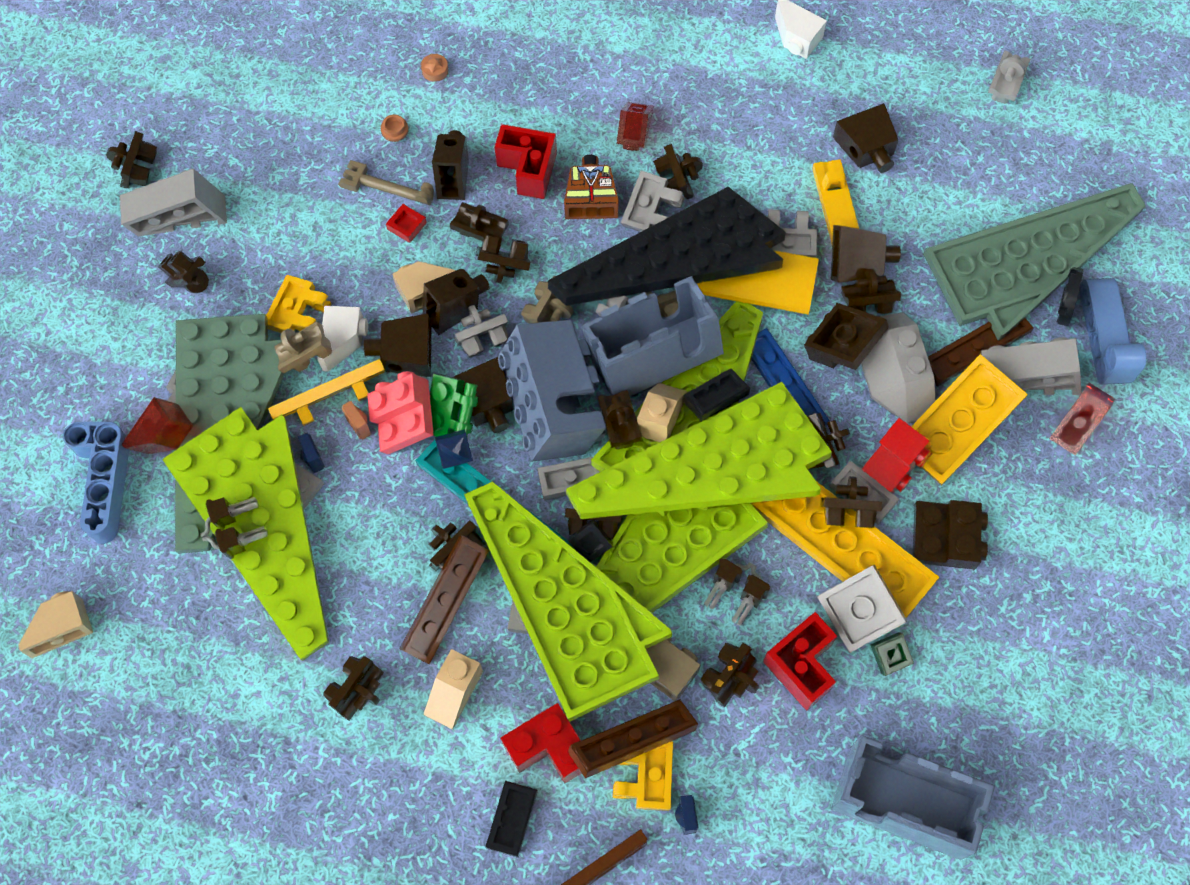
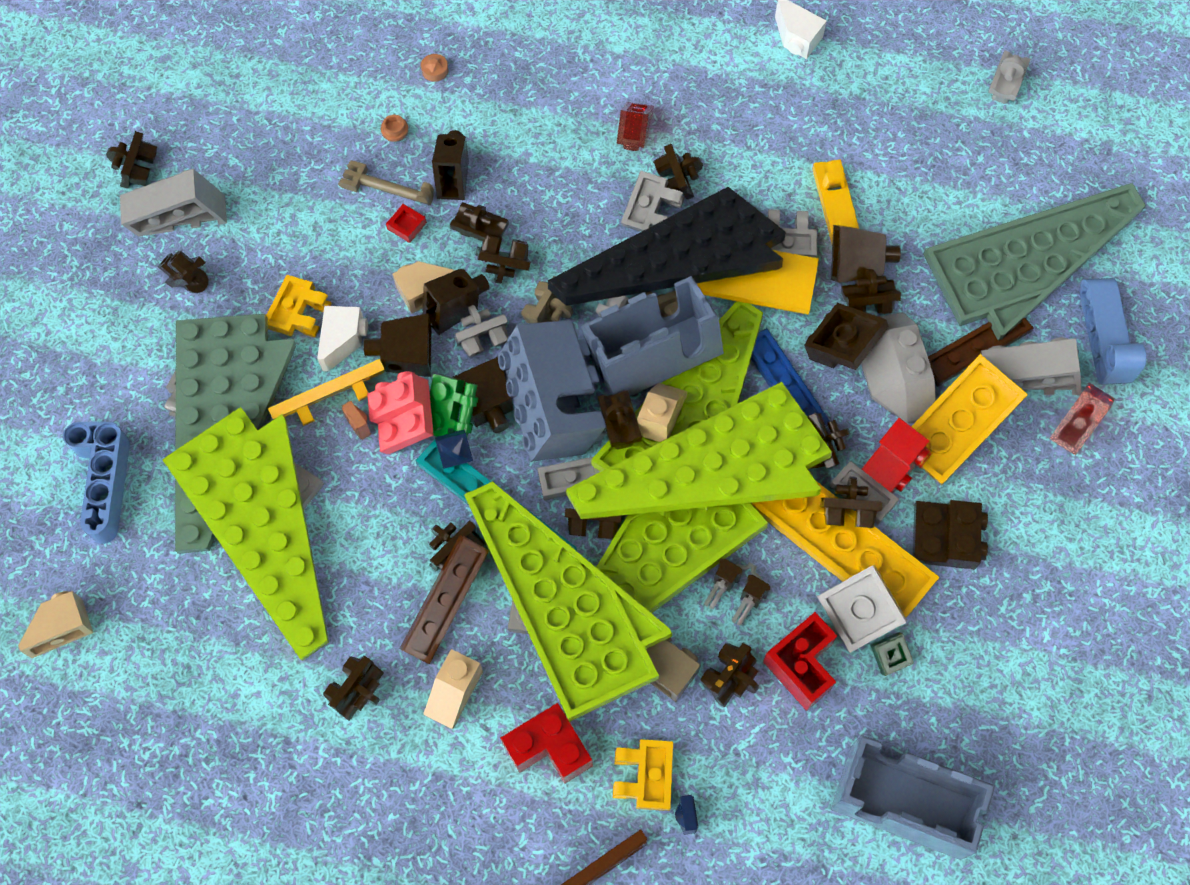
clear red slope [121,397,193,454] -> none
piece [201,497,268,559] -> none
dark tan hips [275,321,332,374] -> none
dark blue tile [298,433,325,473] -> none
black plate [485,781,538,858] -> none
red brick [494,124,557,199] -> none
torso [564,154,618,219] -> none
black plate [568,519,613,563] -> none
reddish brown tile [568,699,698,779] -> none
black plate [683,368,750,422] -> none
dark brown torso [833,103,898,173] -> none
black tile [1056,267,1083,326] -> none

